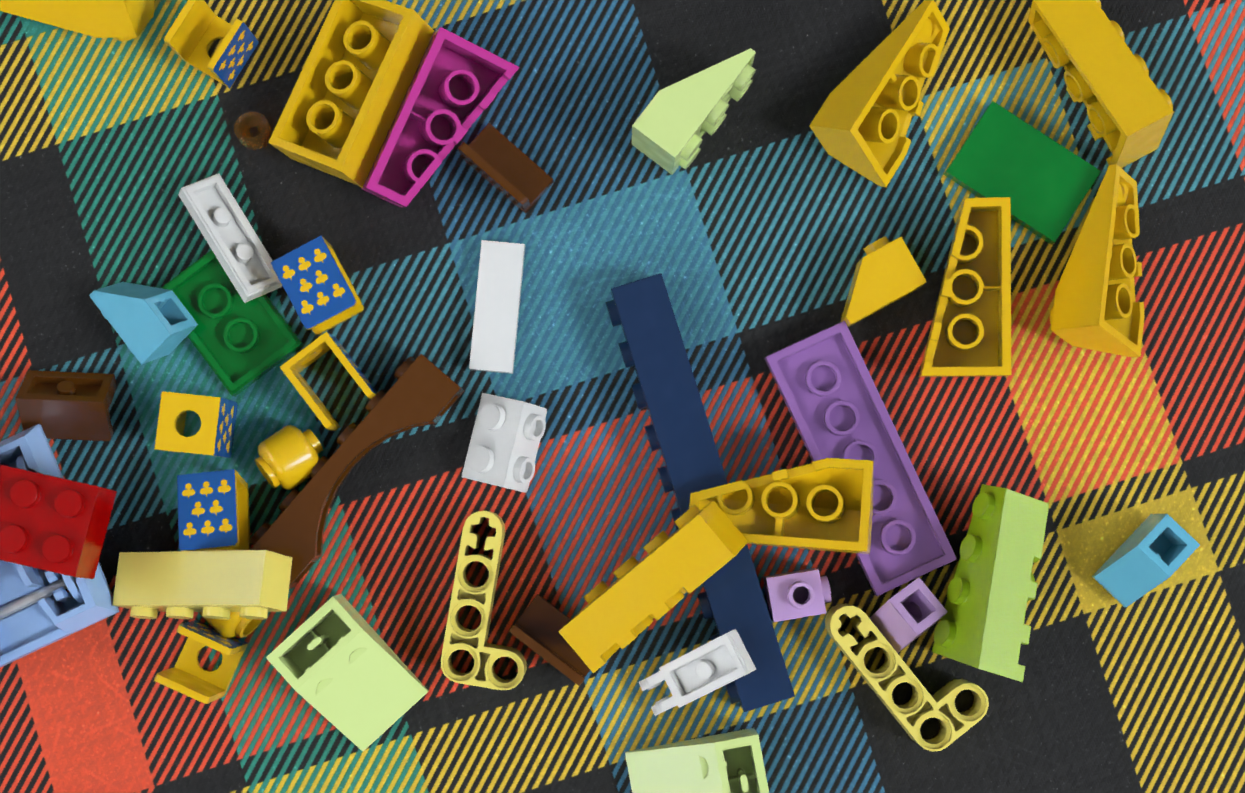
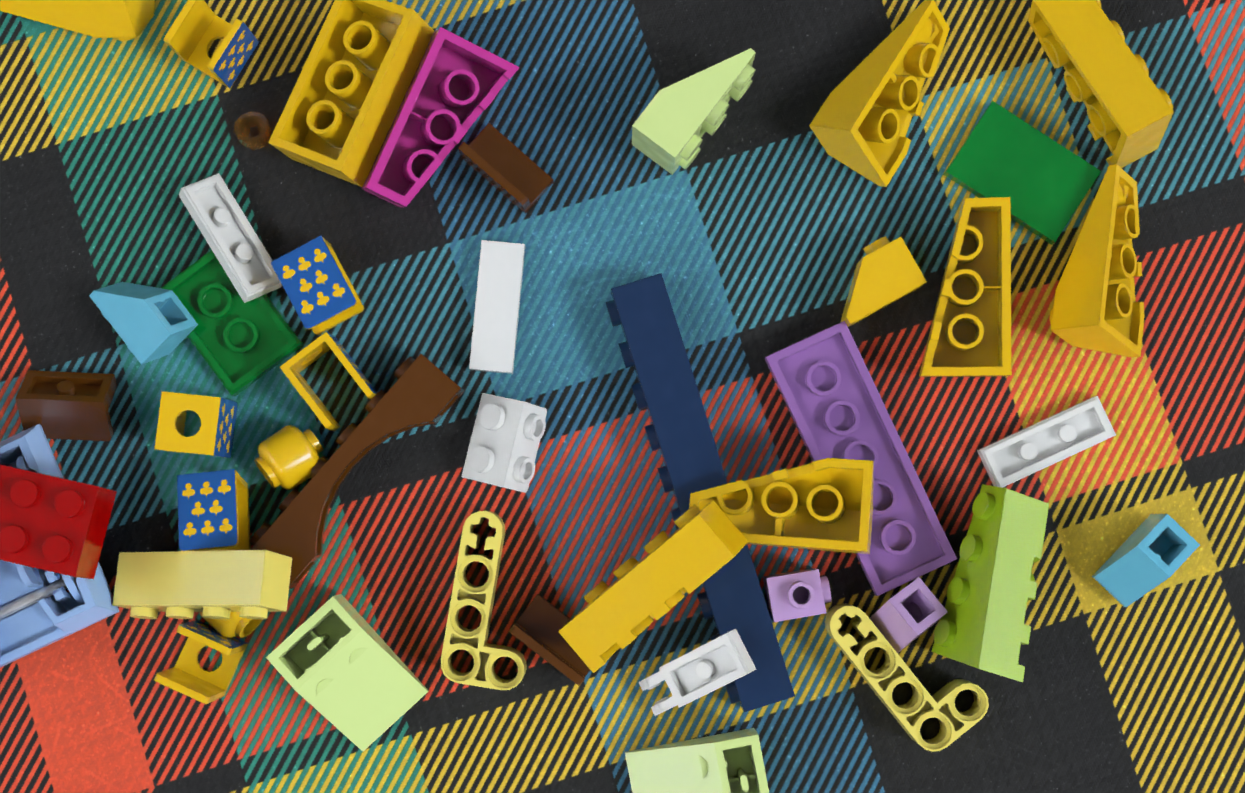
none -> white tile [977,396,1116,488]

